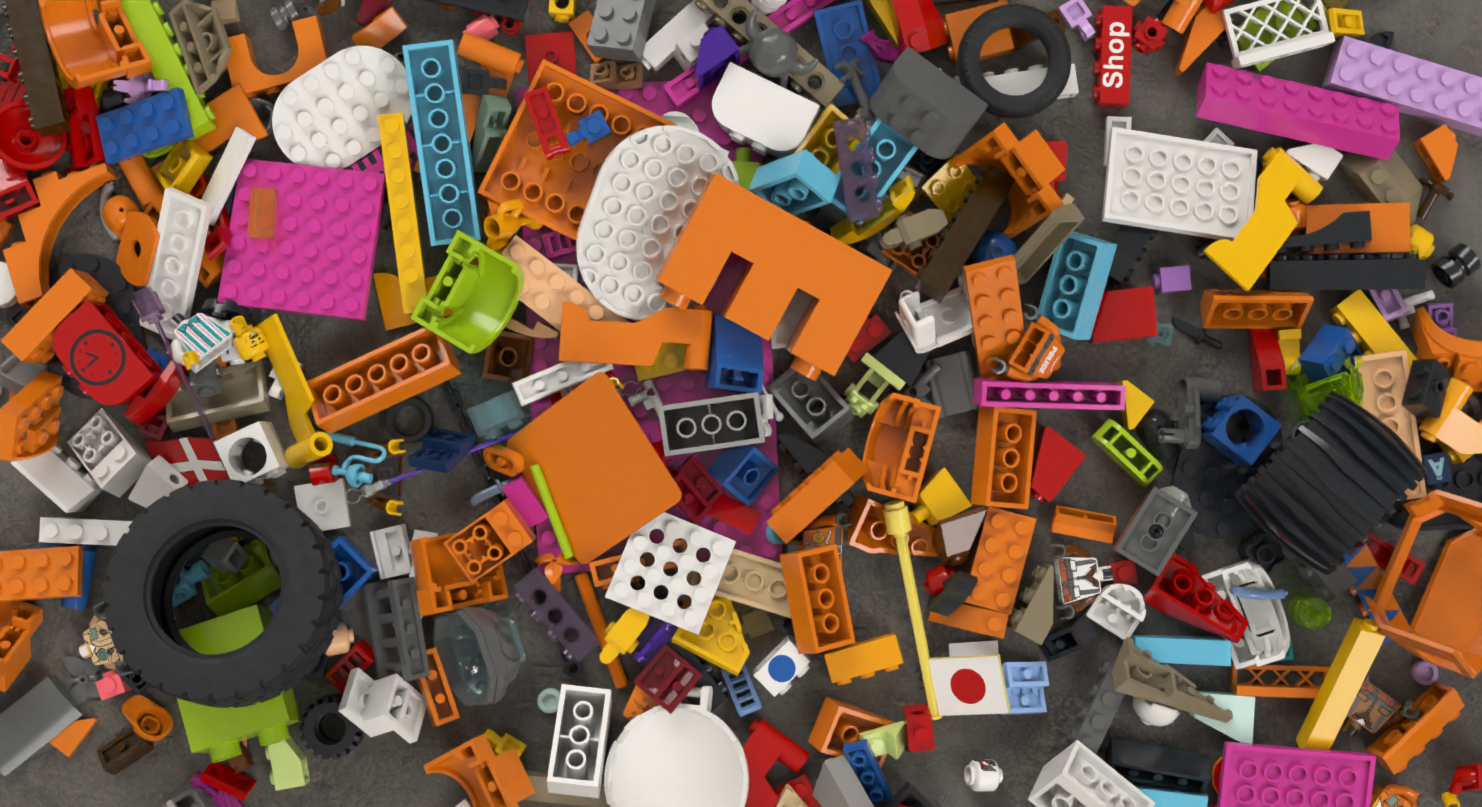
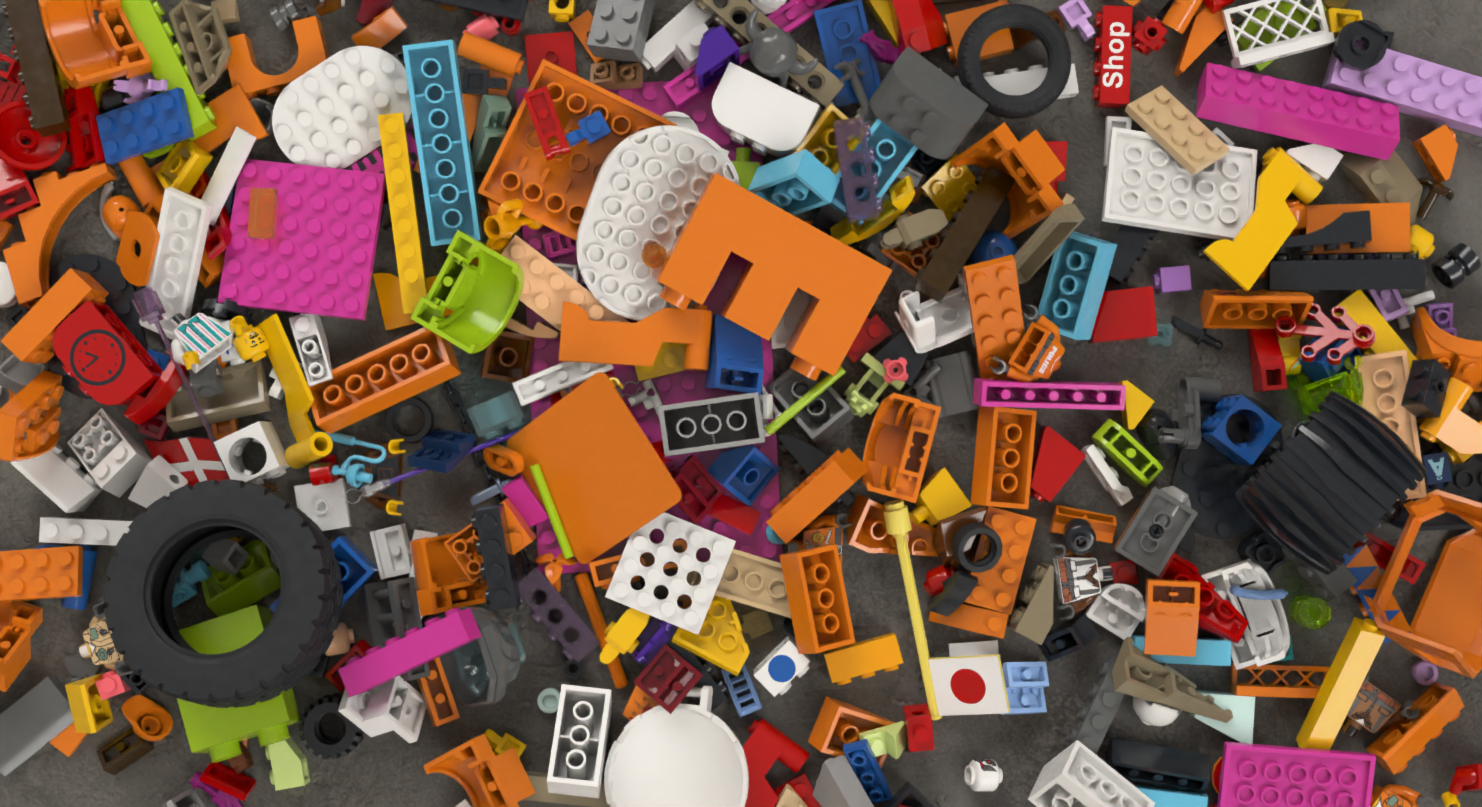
none -> yellow slope [65,673,114,734]
none -> white slope [289,314,333,387]
none -> dark pink brick [338,607,482,697]
none -> black brick [472,503,521,611]
none -> clear orange plate [641,243,667,268]
none -> lime bar [764,366,846,436]
none -> coral plate [883,357,908,383]
none -> black tyre [952,522,1003,573]
none -> black head [1062,518,1096,554]
none -> white hinge [1080,444,1133,506]
none -> tan plate [1125,85,1230,175]
none -> orange slope [1144,579,1200,657]
none -> plant [1275,303,1376,365]
none -> black plate [1333,20,1387,71]

